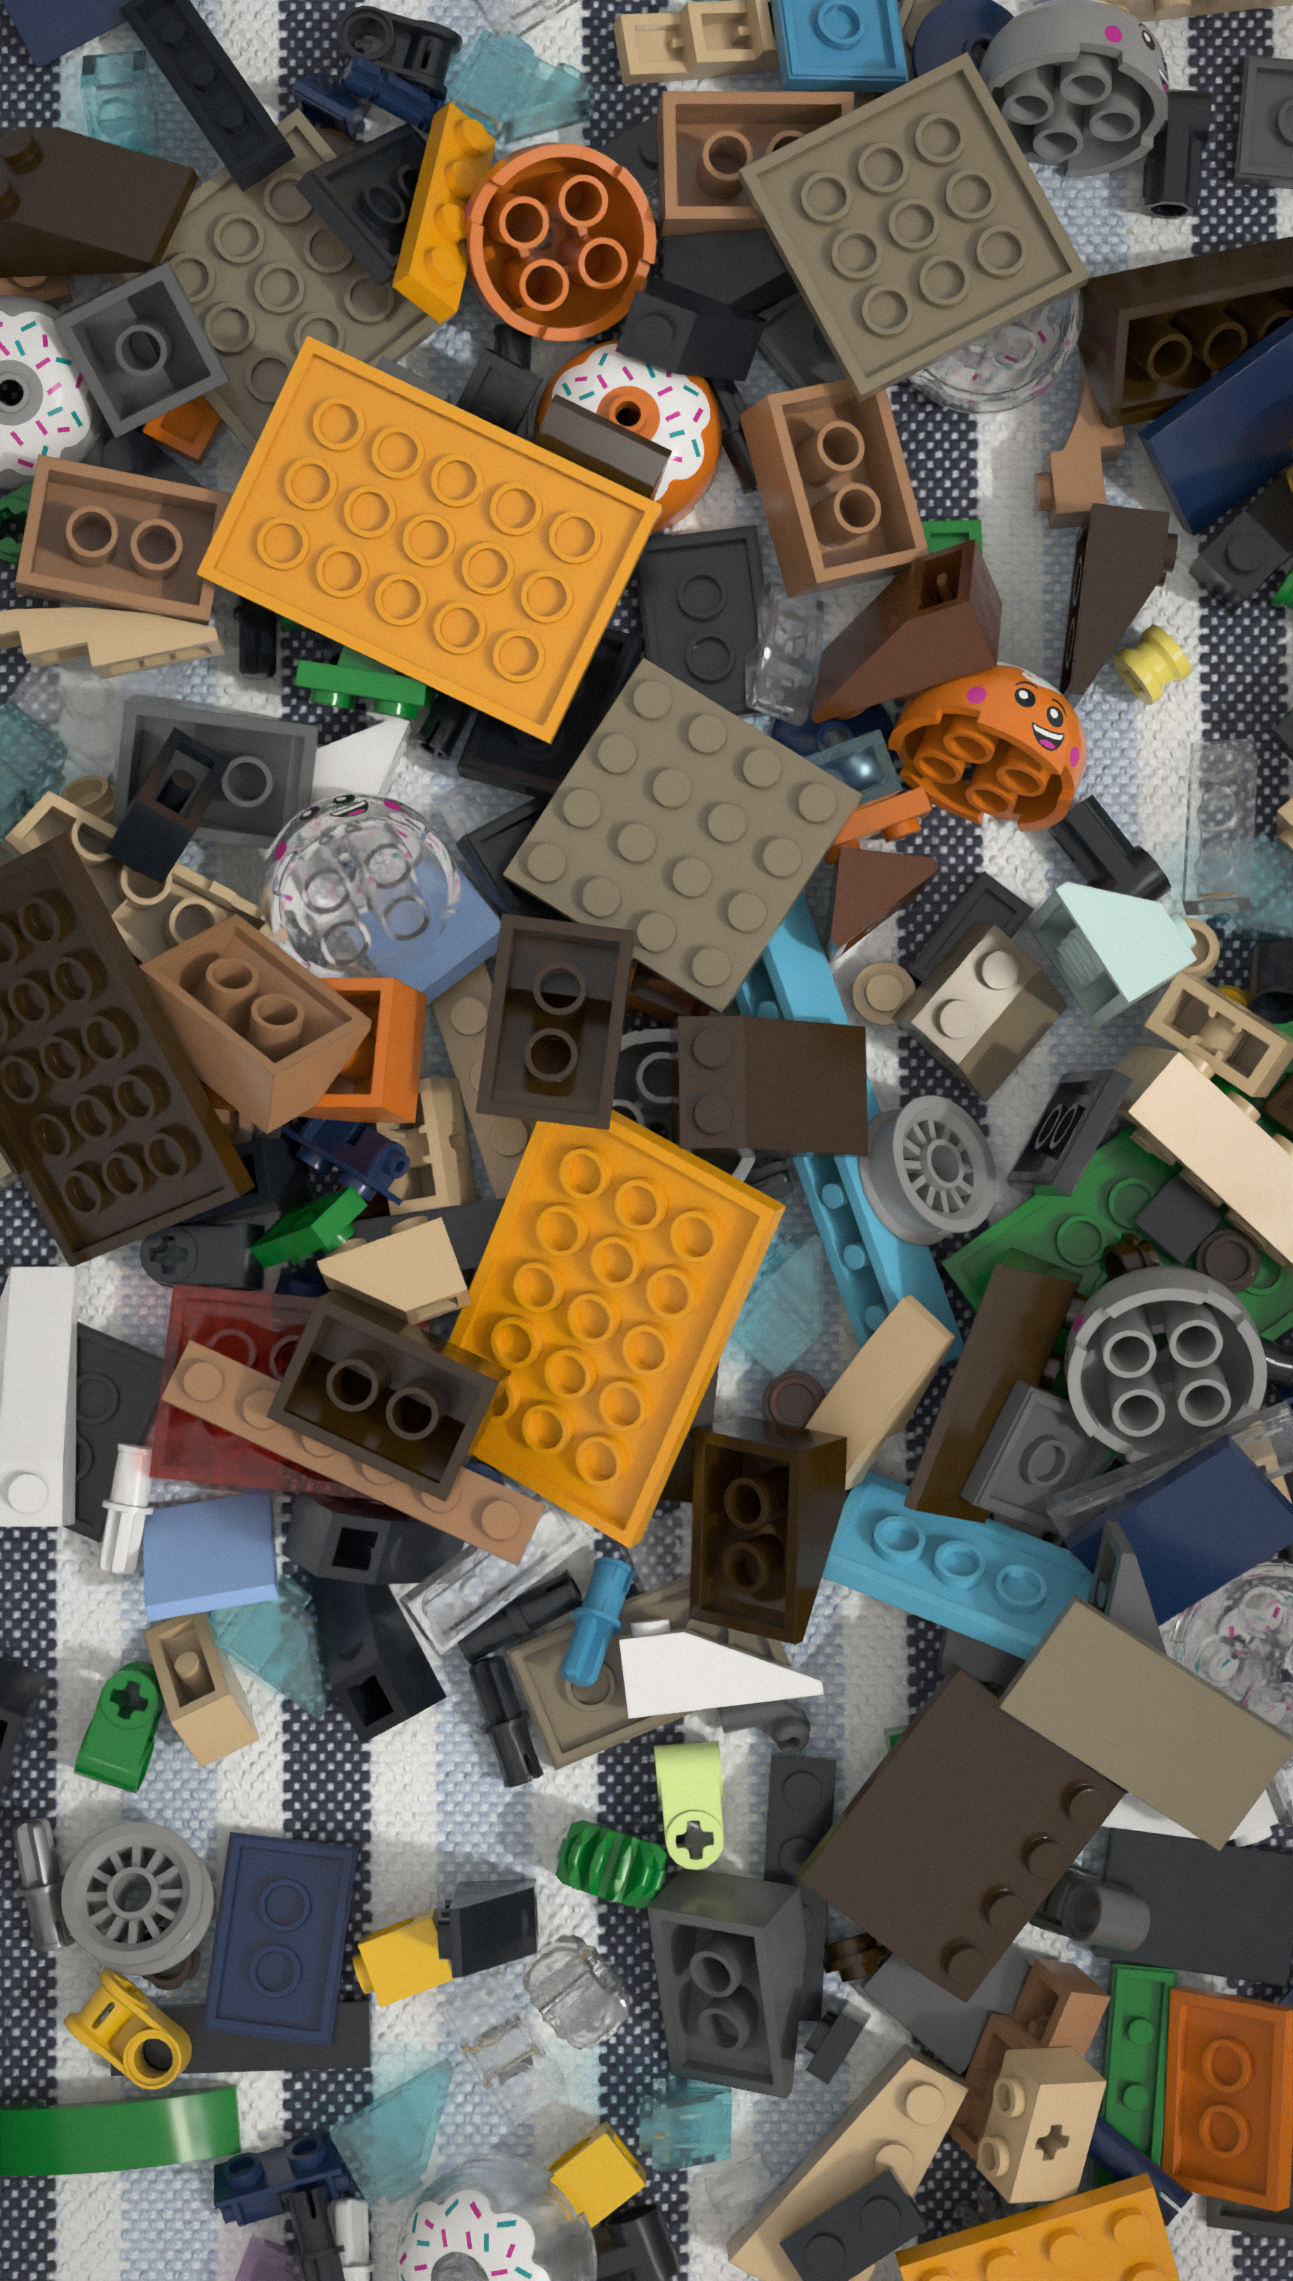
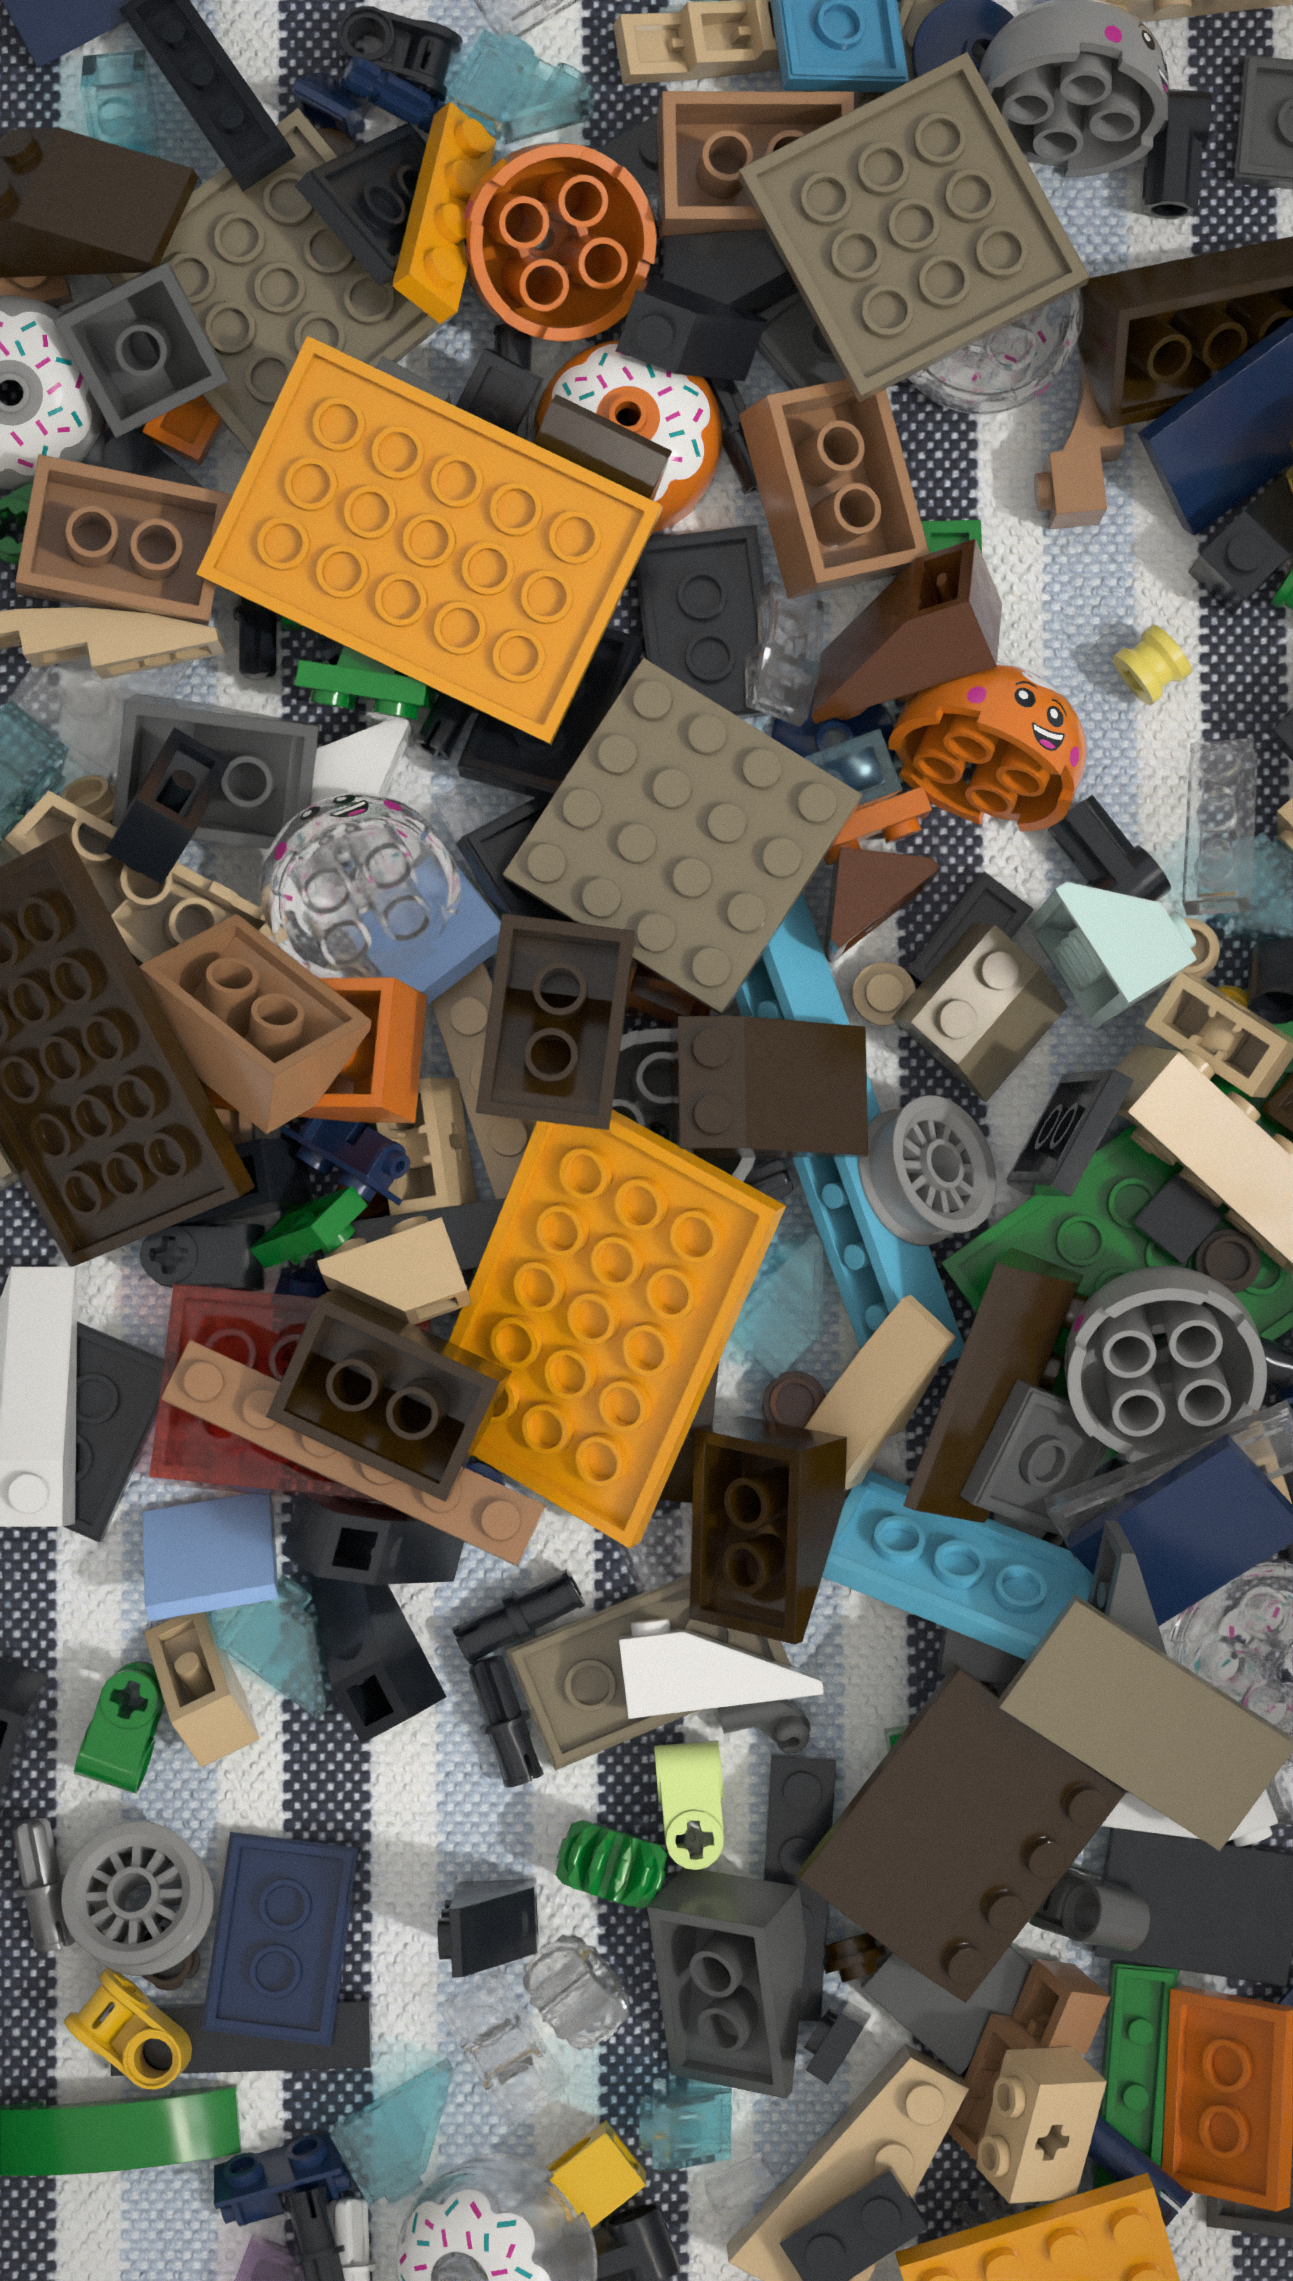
white axle [98,1443,159,1574] -> none
yellow brick [352,1908,454,2008] -> none
clear plate [399,1494,592,1655] -> none
dark azure axle [560,1557,636,1687] -> none
dark brown slope [1059,503,1178,709] -> none
dark brown plate [1103,1232,1160,1281] -> none

